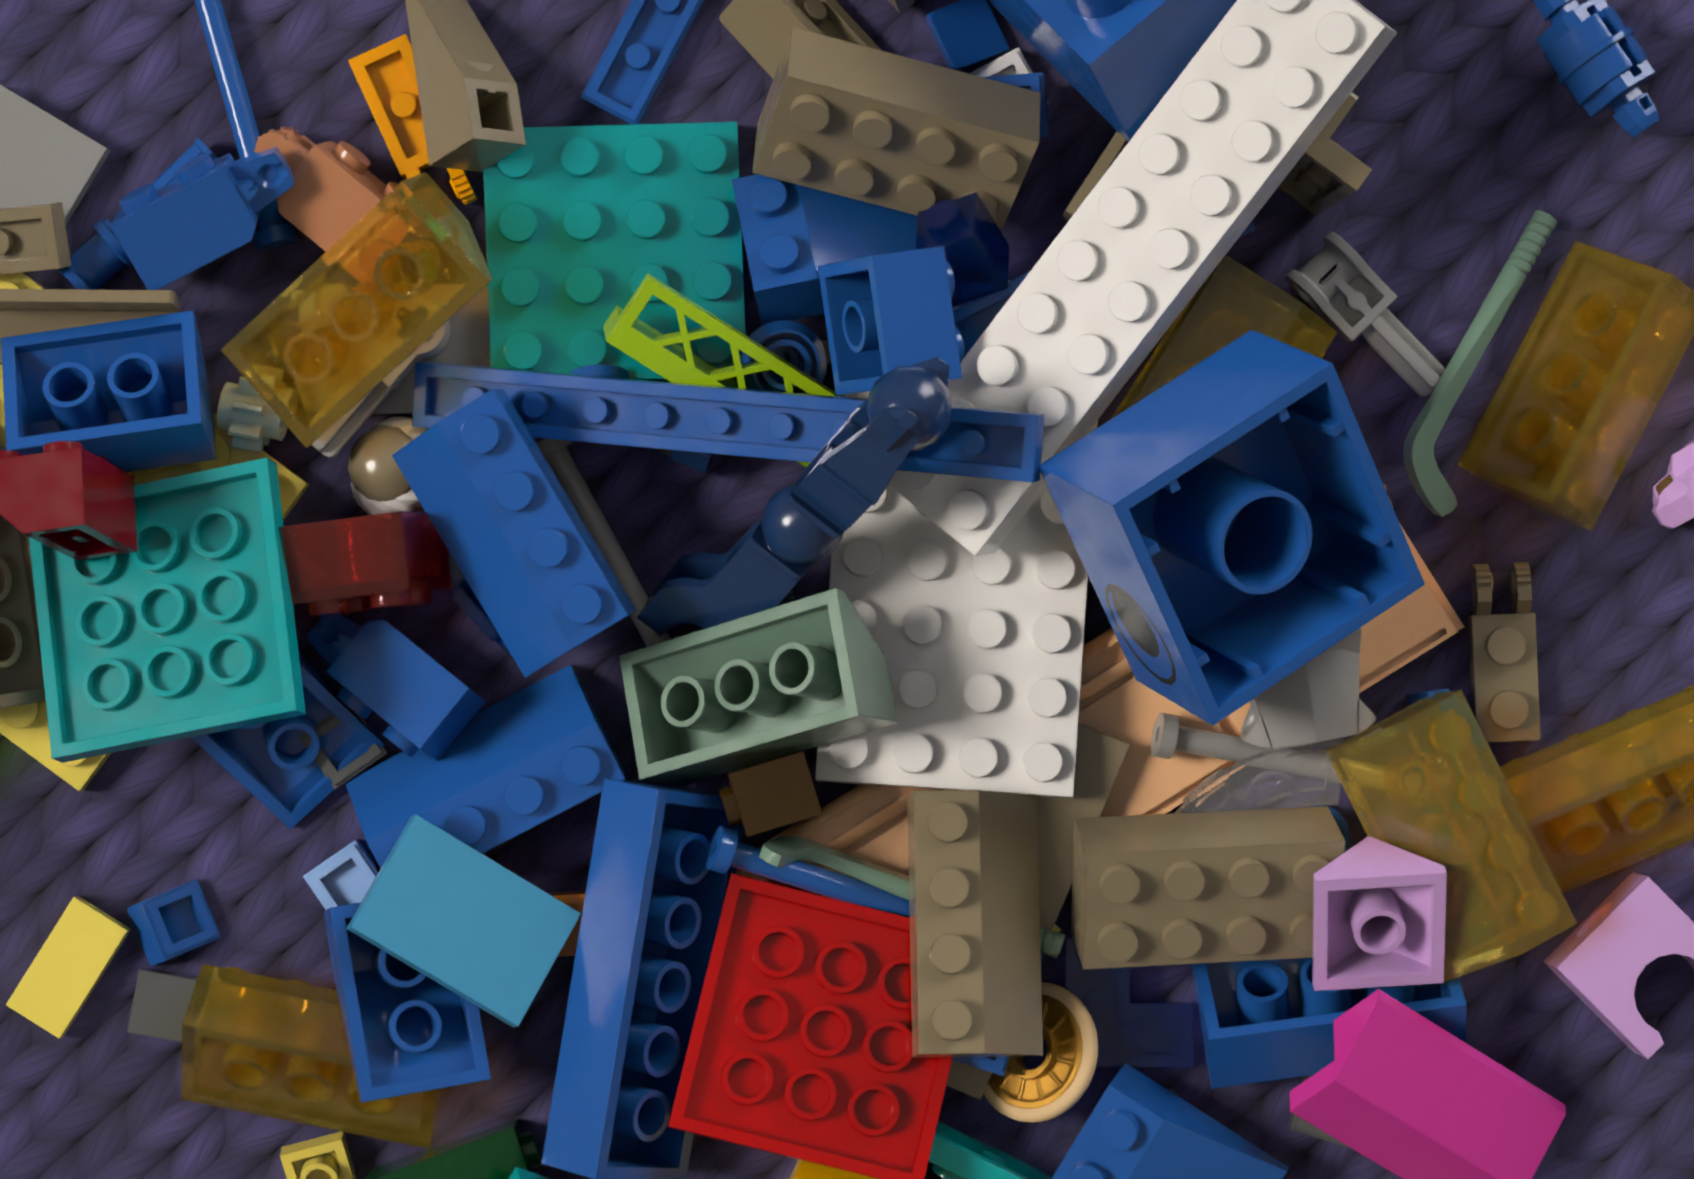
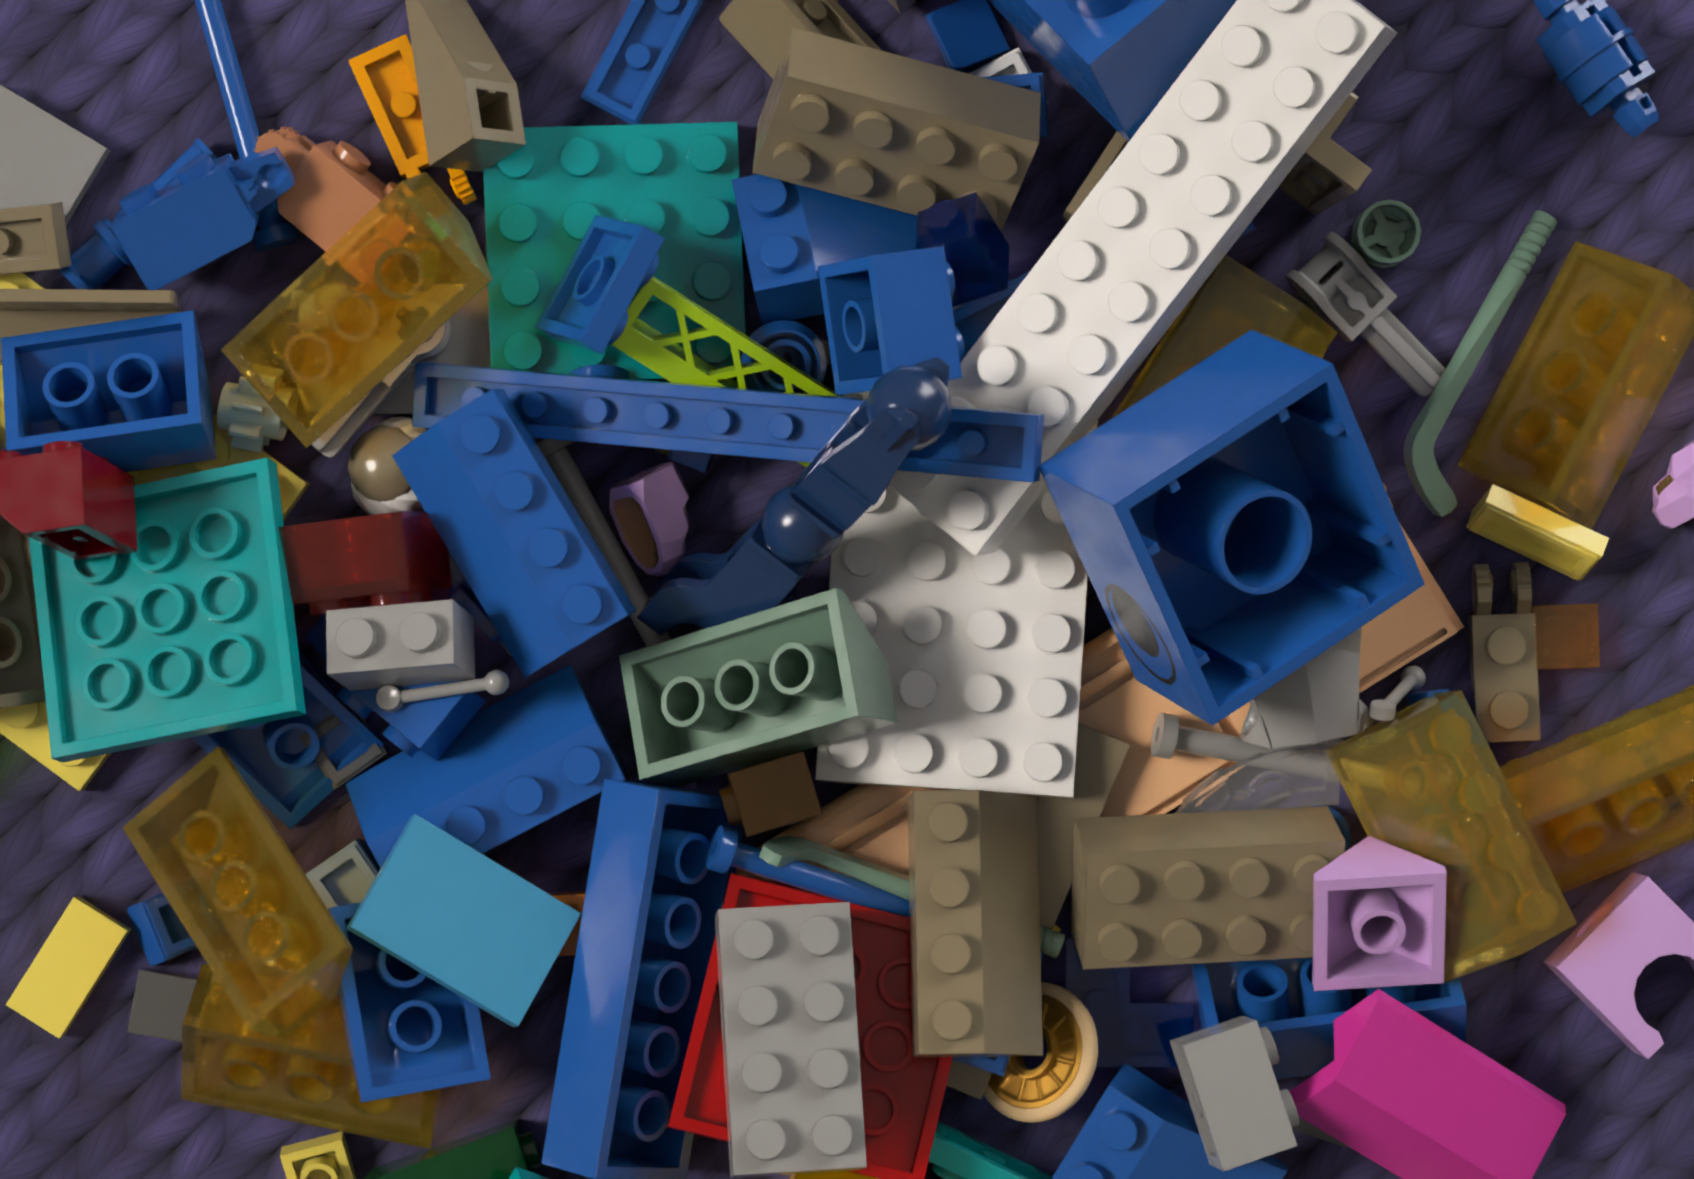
none -> clear yellow slope [122,746,353,1039]
none -> light grey brick [326,599,475,691]
none -> light grey hinge [376,670,509,713]
none -> blue plate [534,215,665,354]
none -> lavender rock [609,461,689,577]
none -> light grey brick [715,902,867,1178]
none -> light grey brick [1170,1016,1299,1172]
none -> sand green wheel [1349,199,1421,270]
none -> light grey hinge [1369,666,1426,721]
none -> light yellow tile [1466,484,1609,581]
none -> clear orange tile [1531,604,1600,669]

